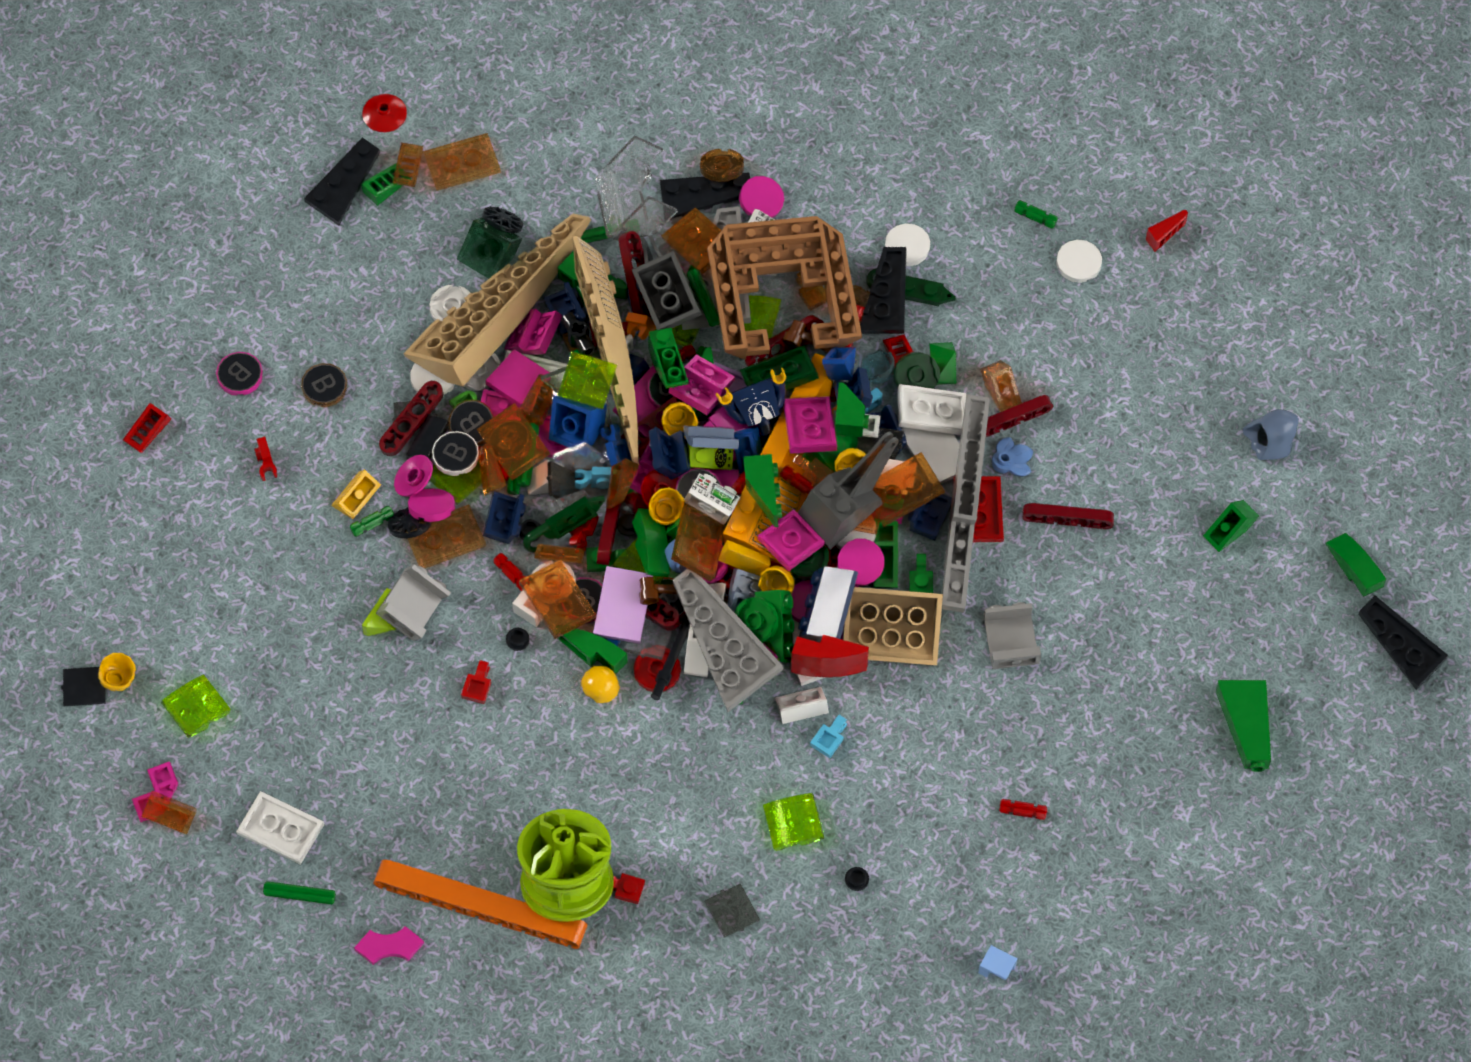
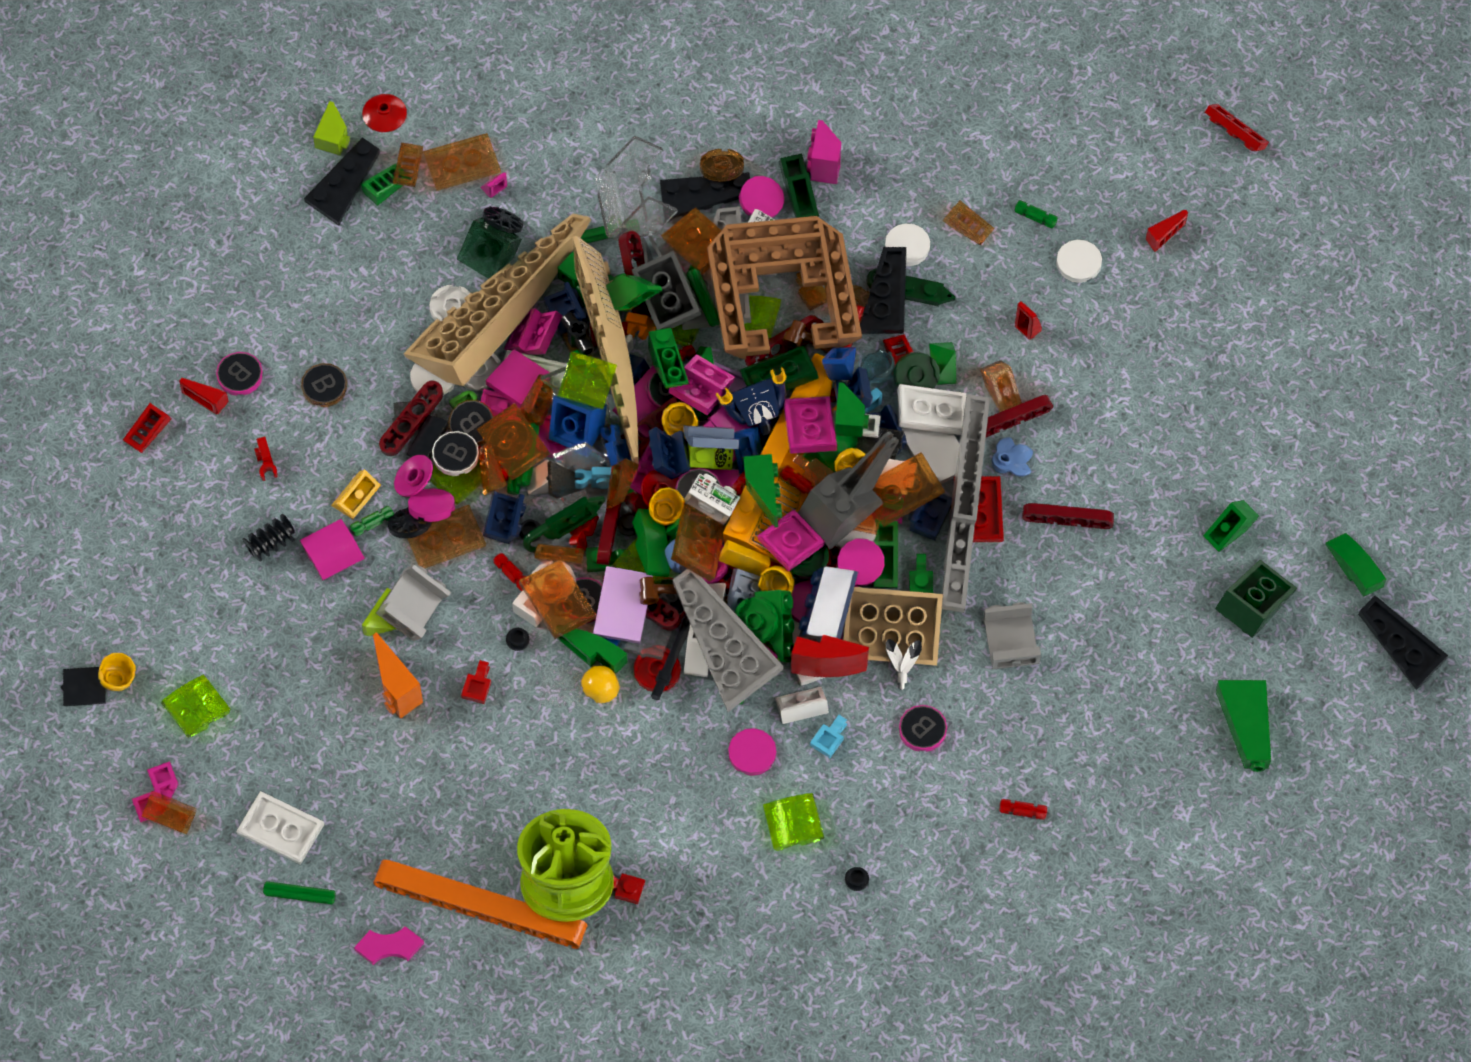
clear smoke piece [704,884,760,938] -> none
light blue panel [978,945,1018,980] -> none
sand blue piece [1242,409,1299,460] -> none
none -> red slope [179,378,229,415]
none -> black piece [242,514,295,562]
none -> dark pink slope [299,519,365,581]
none -> lime slope [313,101,350,155]
none -> orange slope [373,632,423,719]
none -> dark pink slope [481,172,507,198]
none -> green slope [606,273,662,311]
none -> dark pink tile [728,728,776,776]
none -> dark green slope [779,153,819,218]
none -> dark pink slope [807,120,842,184]
none -> white piece [886,639,922,690]
none -> black tile [899,705,947,752]
none -> clear orange slope [943,200,995,245]
none -> red slope [1015,301,1042,340]
none -> red plate [1204,104,1269,151]
none -> dark green slope [1215,560,1297,638]

